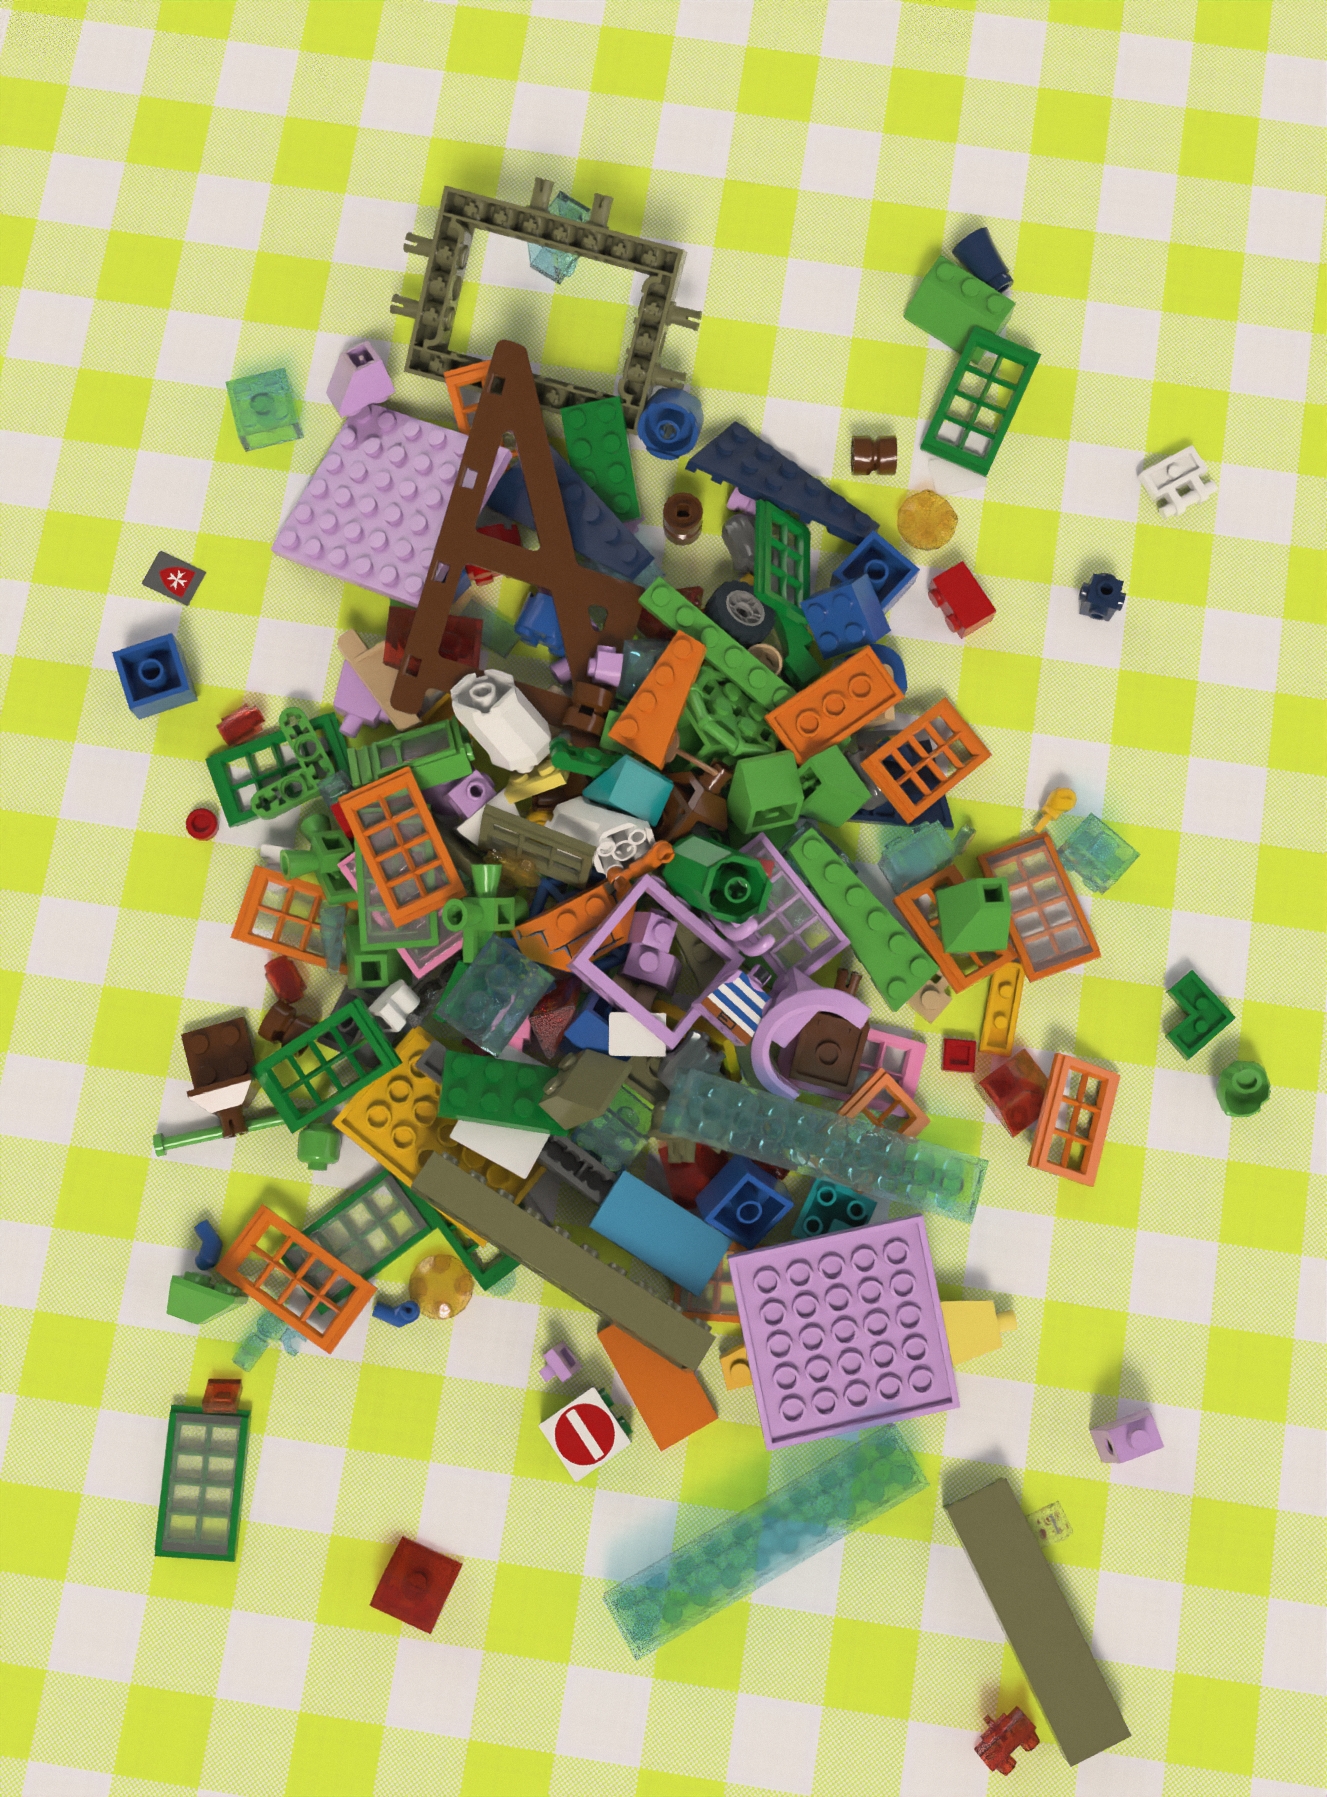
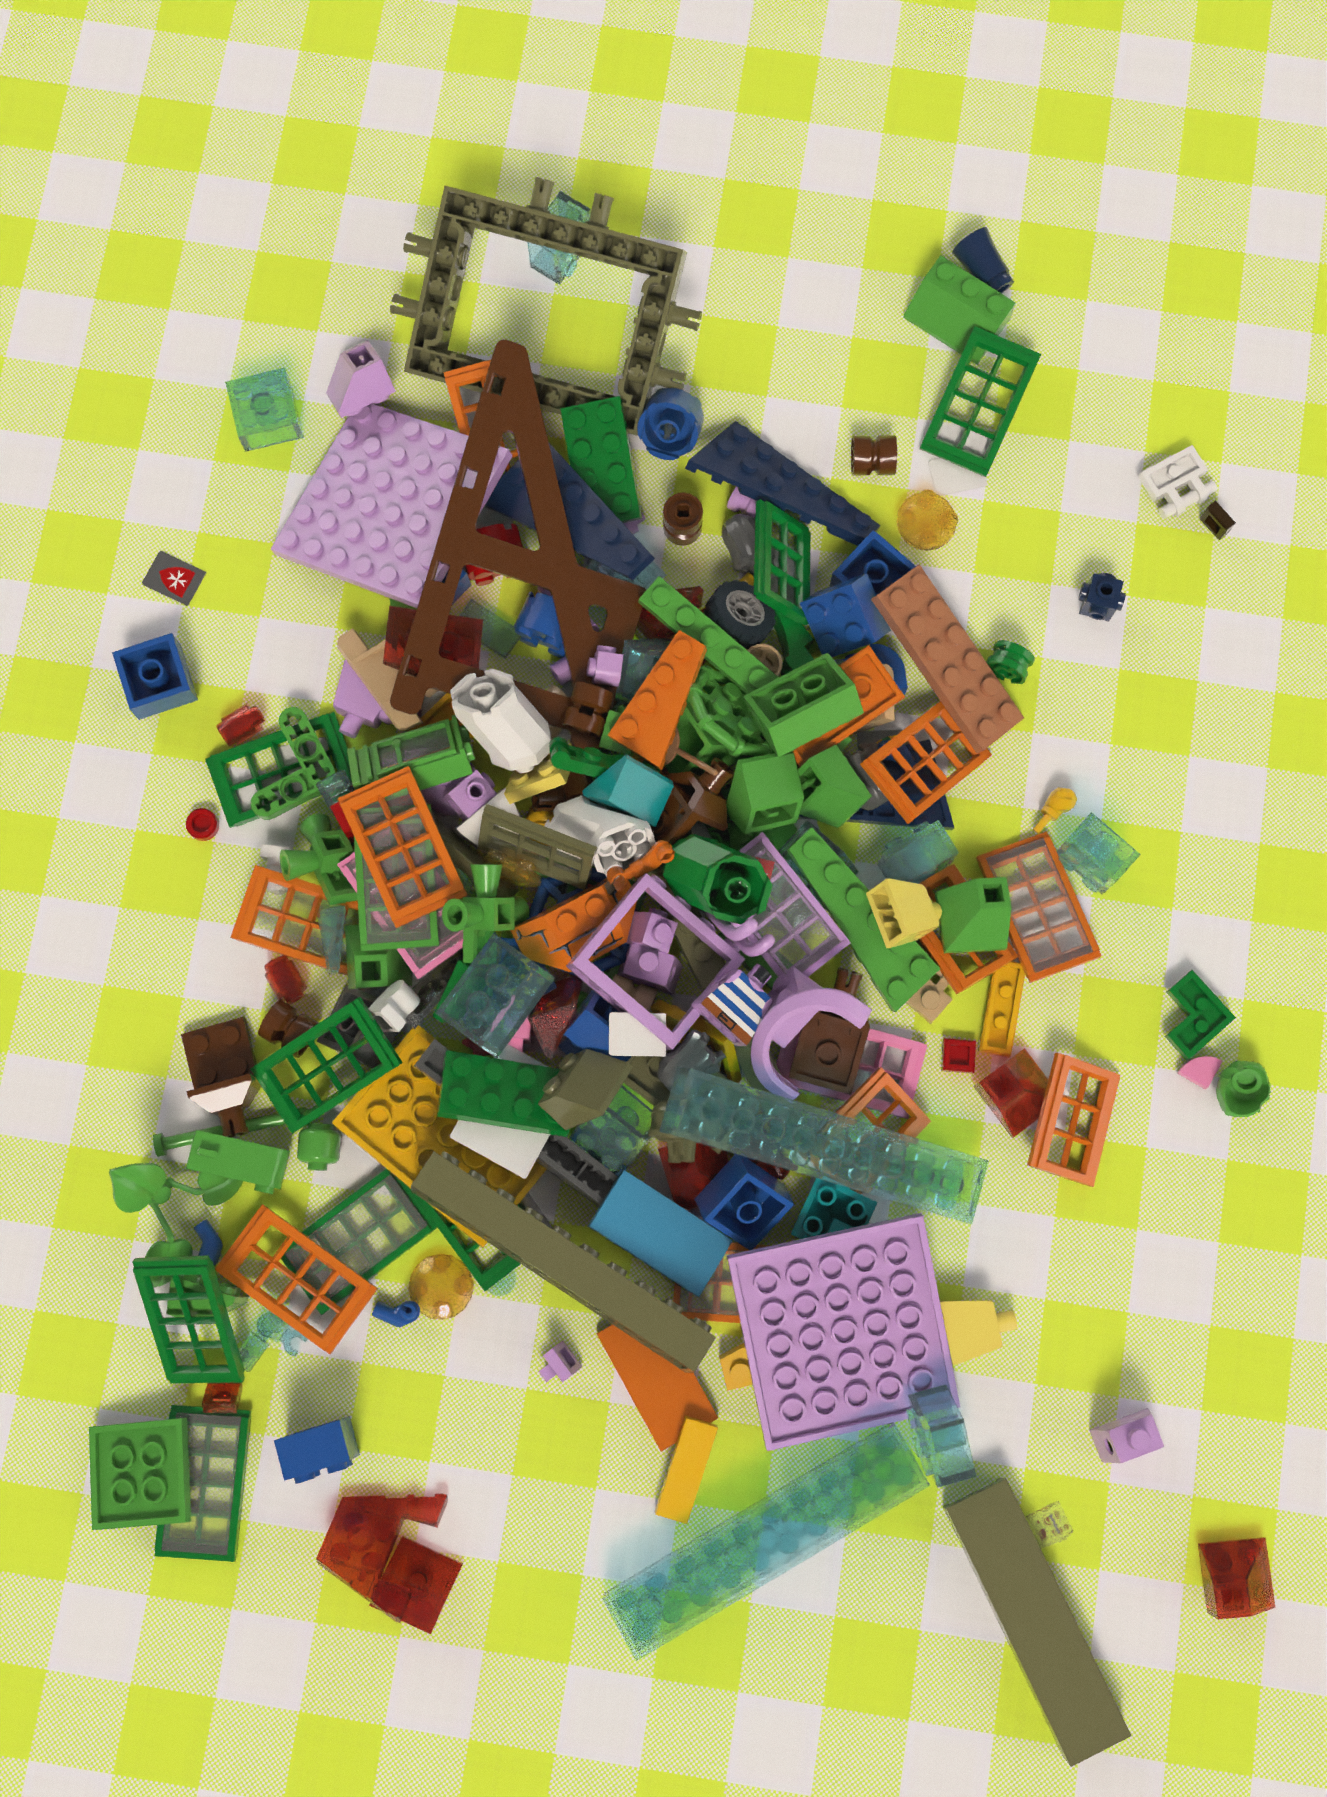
piece [538,1385,633,1482] -> none
red brick [928,561,997,639] -> none
clear light blue tile [950,824,977,856] -> none
clear red hips [974,1706,1040,1776] -> none
none -> bright green plate [89,1418,191,1530]
none -> bright green plant [109,1163,243,1288]
none -> green piece [132,1255,245,1384]
none -> bright green door [186,1130,290,1194]
none -> blue brick [274,1416,360,1484]
none -> clear red wing [316,1493,448,1623]
none -> yellow tile [655,1415,718,1524]
none -> bright green slope [743,653,864,757]
none -> light yellow torso [866,878,942,948]
none -> nougat plate [871,564,1024,753]
none -> clear light blue brick [906,1384,976,1488]
none -> green wheel [986,640,1035,684]
none -> bright pink tile [1177,1056,1222,1089]
none -> clear red slope [1198,1537,1276,1620]
none -> dark brown tile [1200,500,1236,540]

